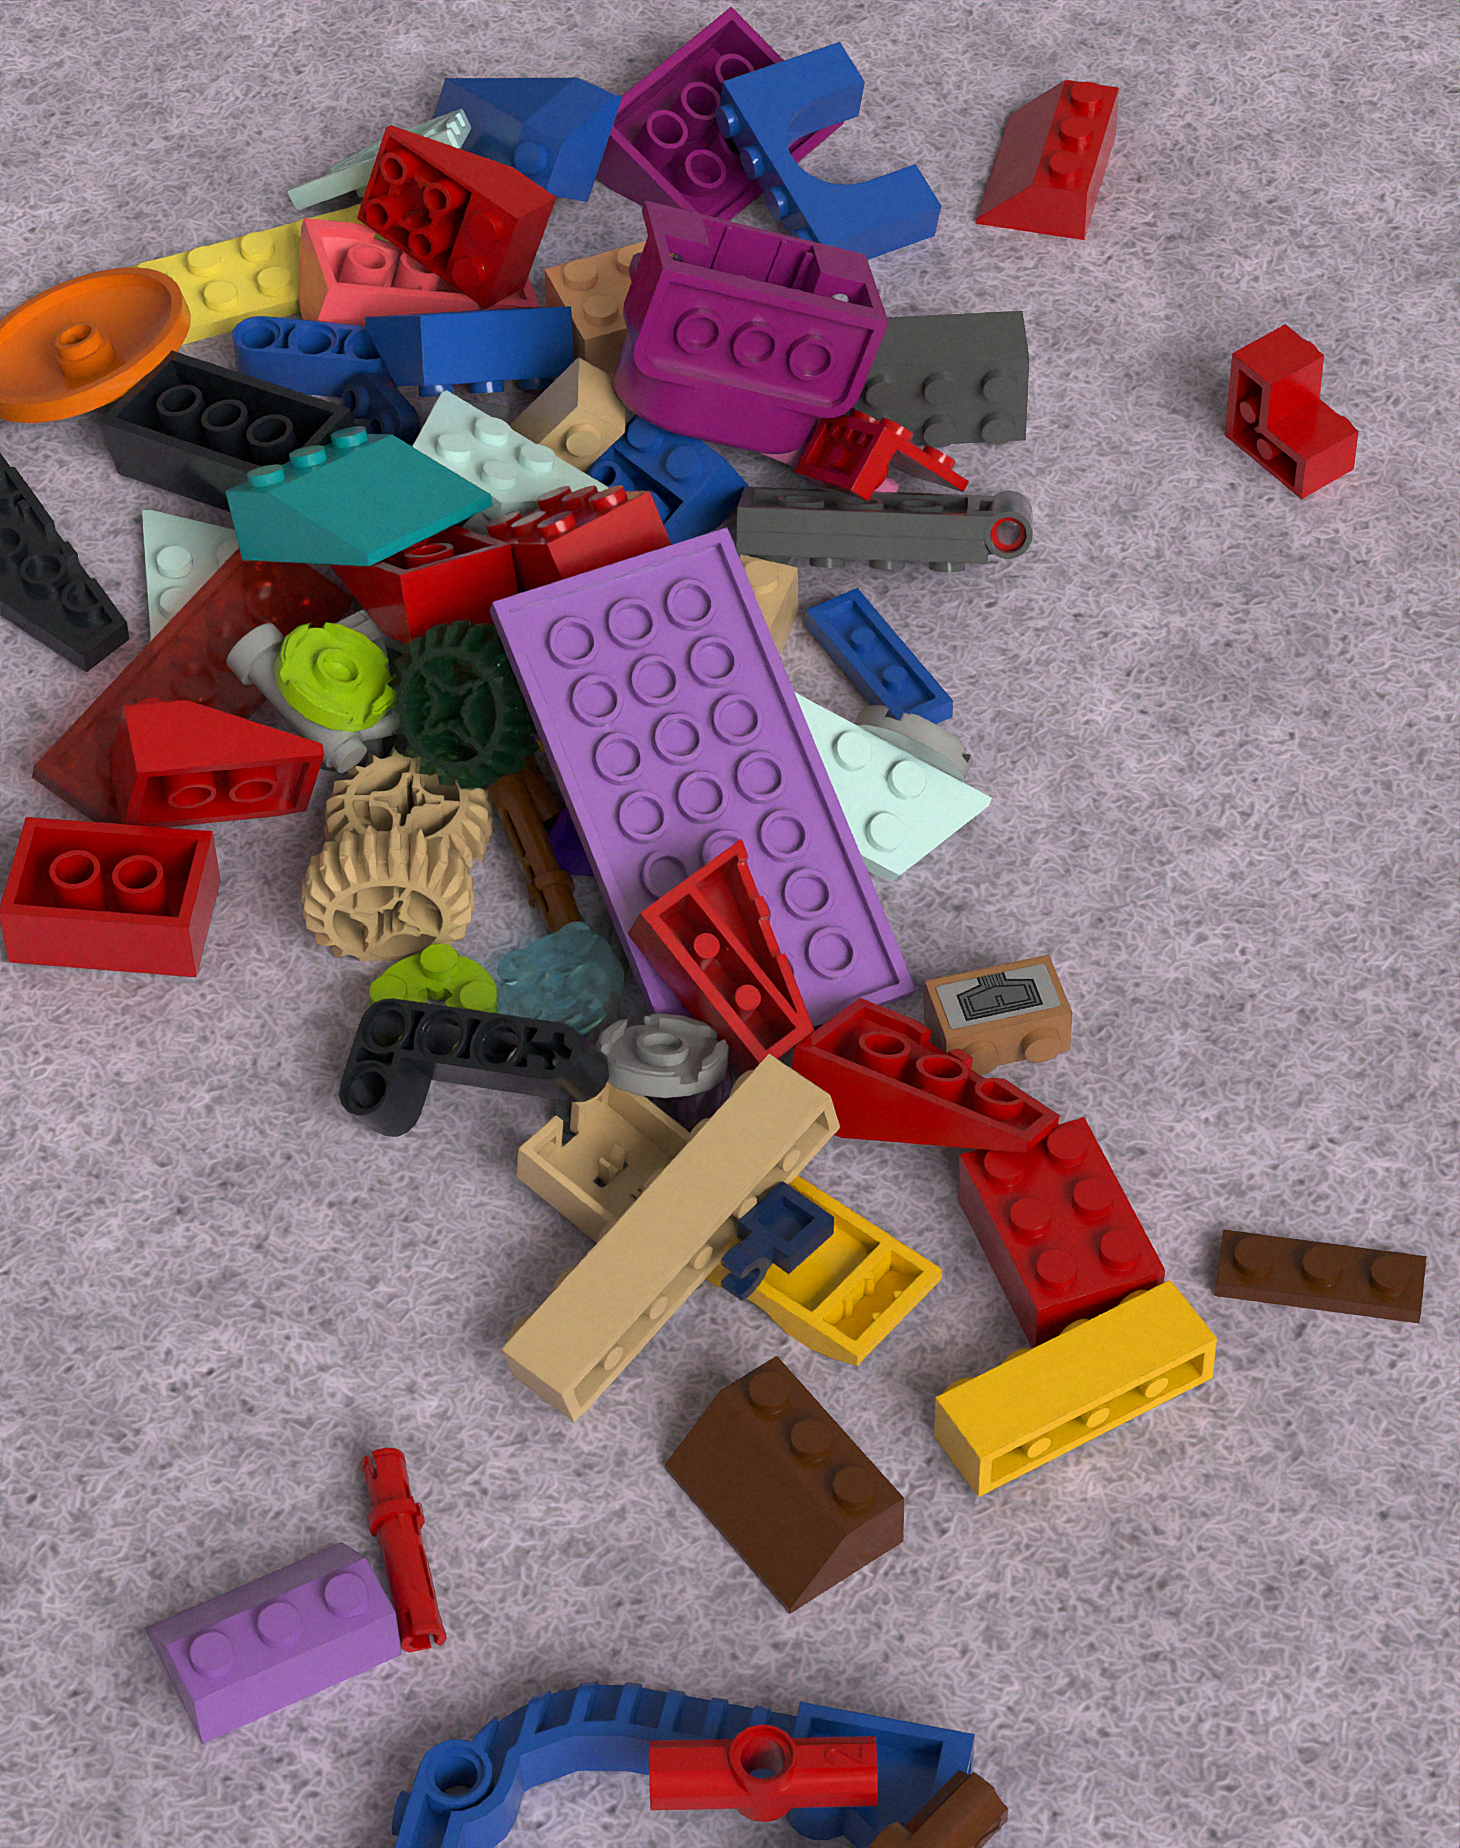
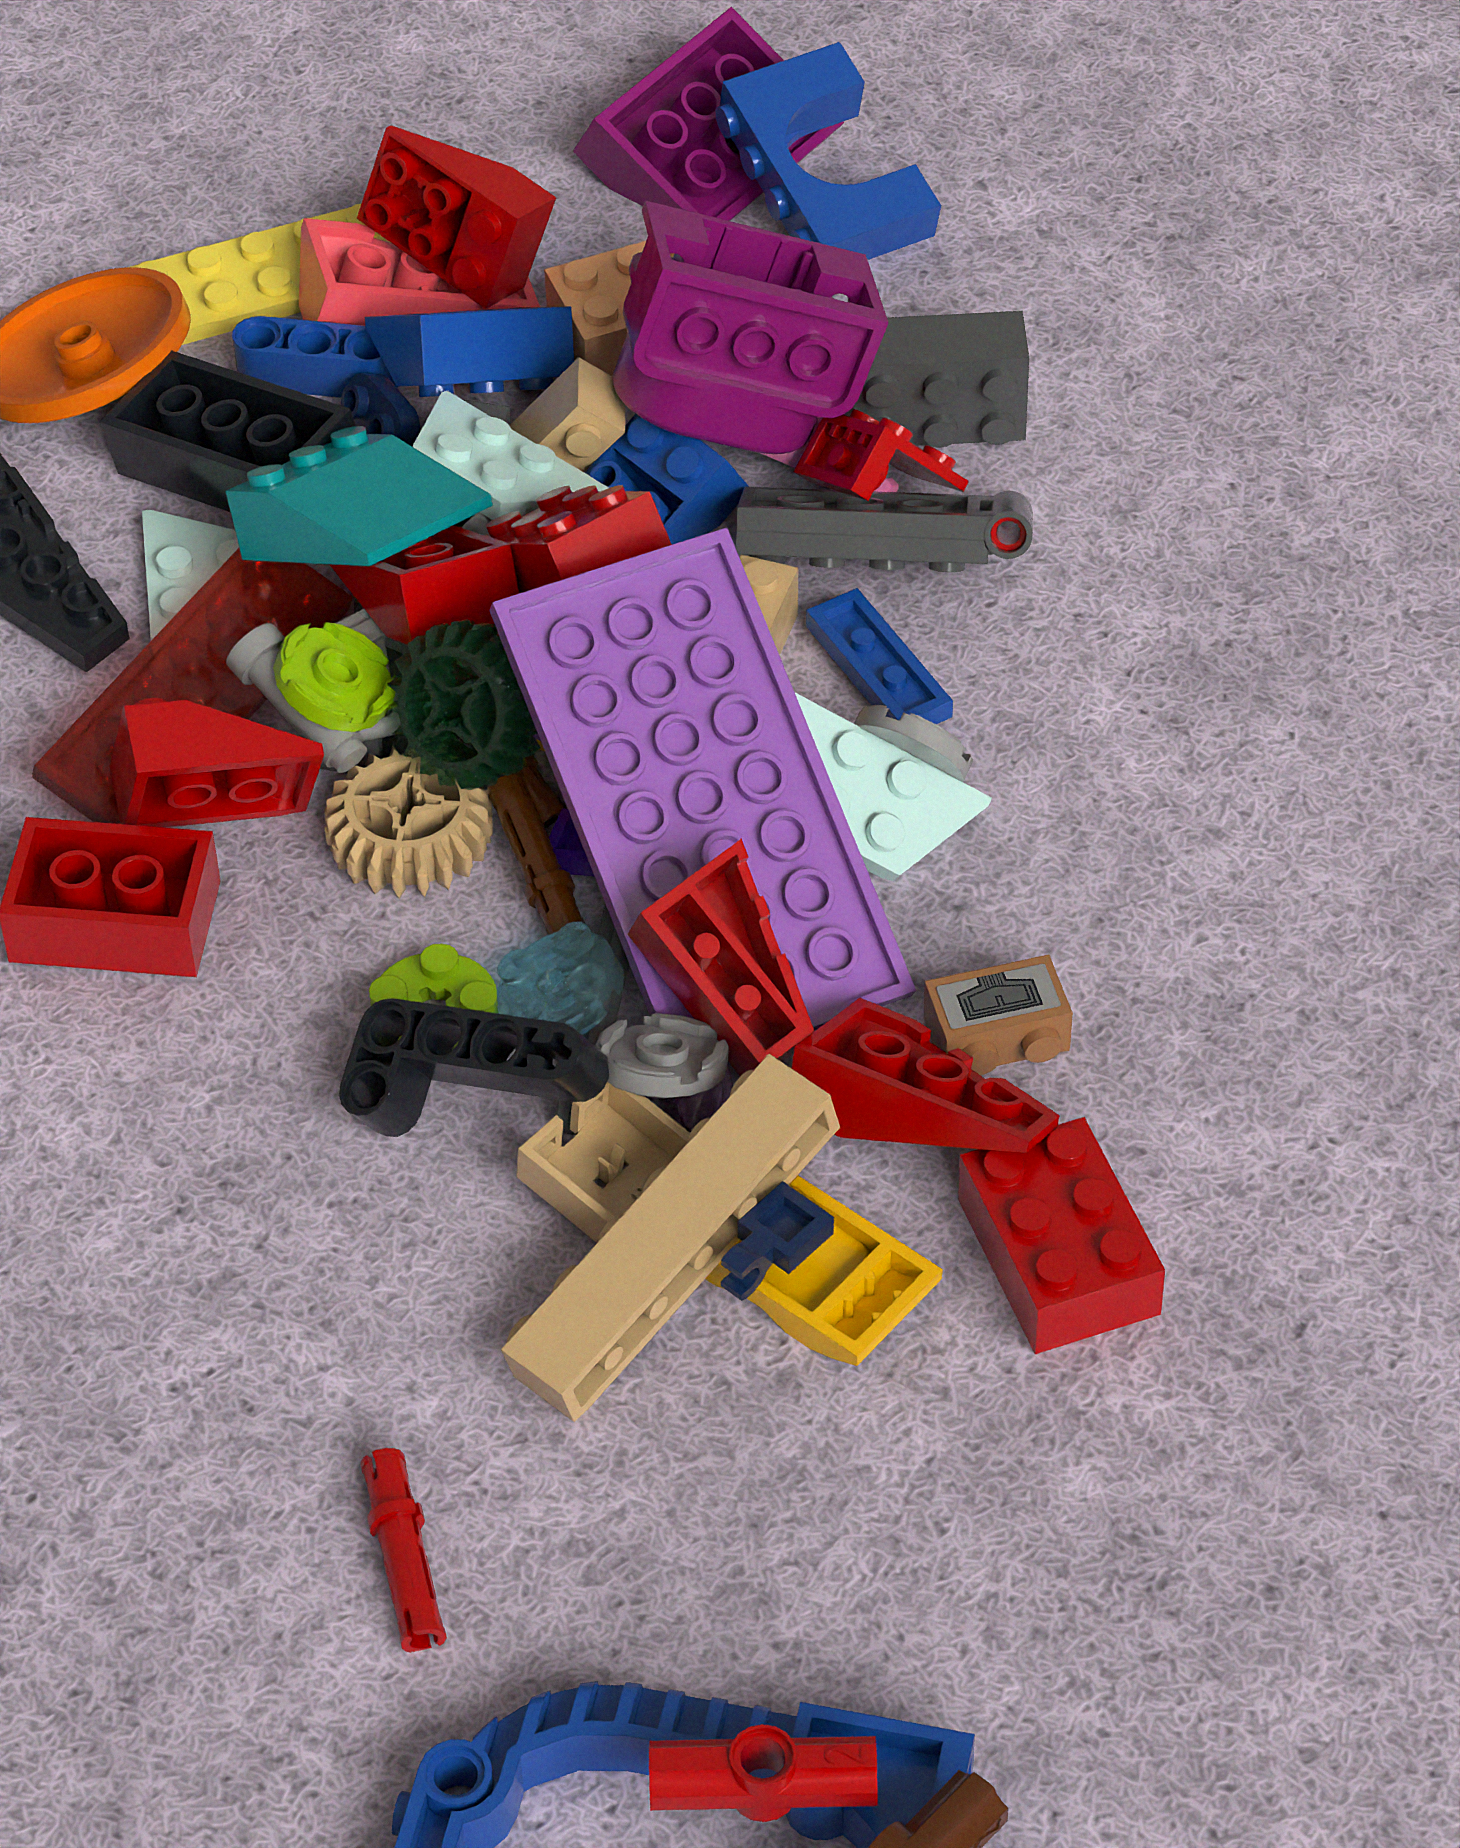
medium lavender slope [146,1542,401,1744] -> none
light aqua wing [287,108,471,210] -> none
tan gear [301,824,474,962] -> none
blue wedge [433,77,623,202] -> none
reddish brown slope [665,1356,904,1614] -> none
yellow brick [934,1280,1217,1497] -> none
red slope [976,80,1119,240] -> none
reddish brown plate [1215,1229,1427,1324] -> none
red brick [1225,324,1359,499] -> none

